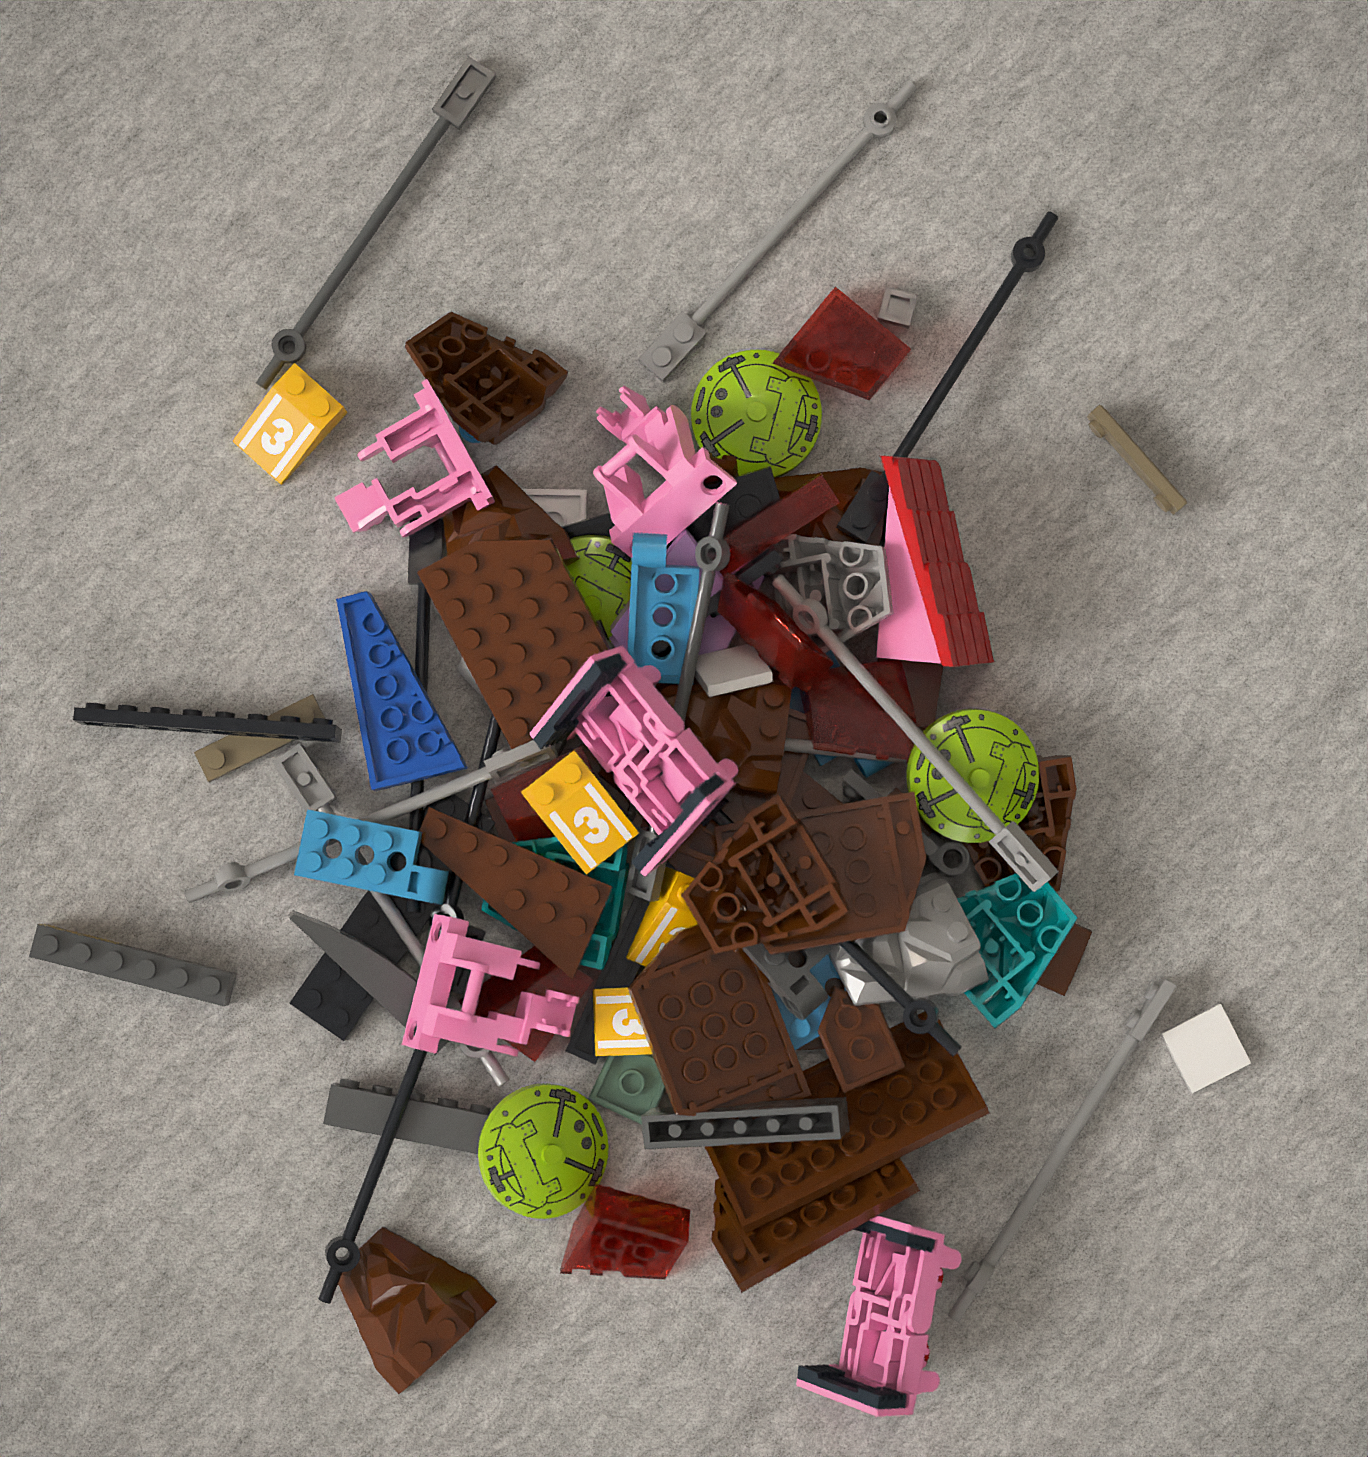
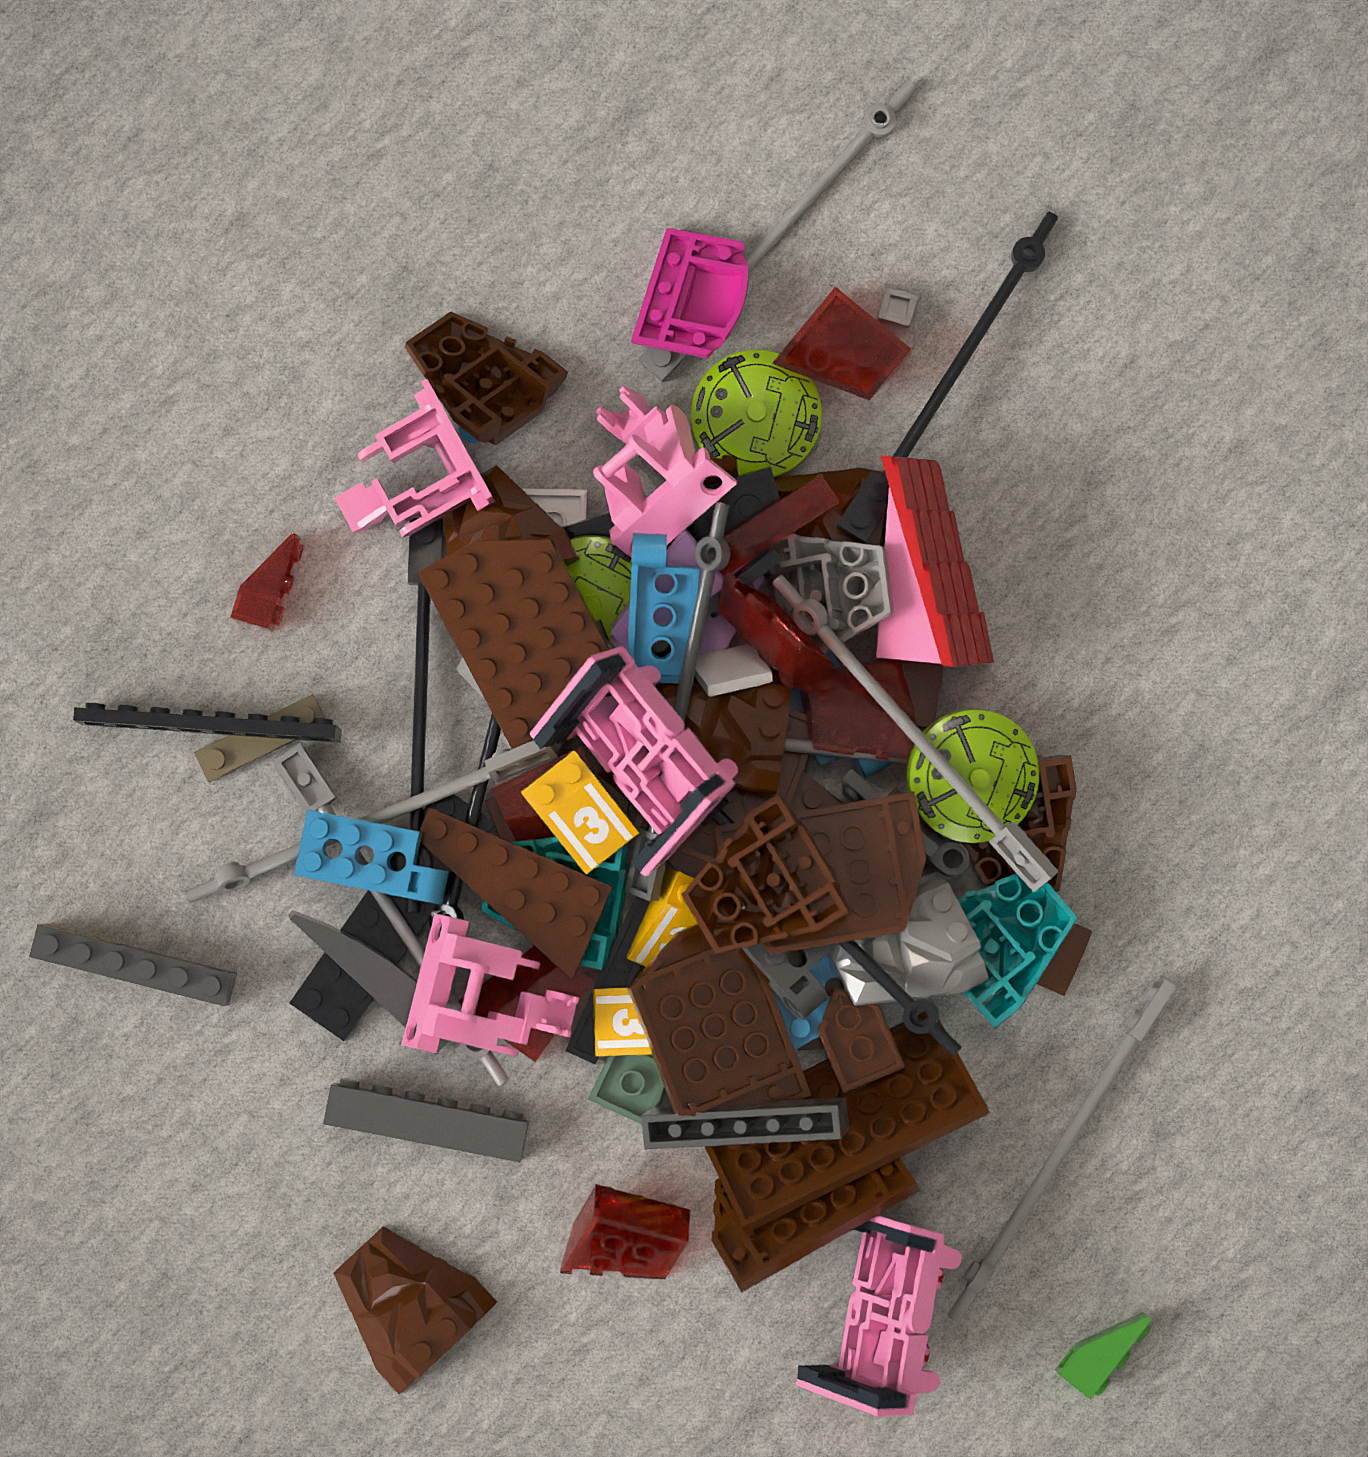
yellow slope [233,363,347,485] -> none
dark grey bar [256,56,496,390] -> none
black bar [318,925,486,1304] -> none
blue wing [336,591,468,791] -> none
lime dish [478,1083,609,1219] -> none
dark tan plate [1087,404,1187,515] -> none
white tile [1160,1004,1251,1093] -> none
none -> clear red slope [230,533,304,632]
none -> dark pink slope [631,228,749,358]
none -> bright green slope [1055,1312,1152,1400]

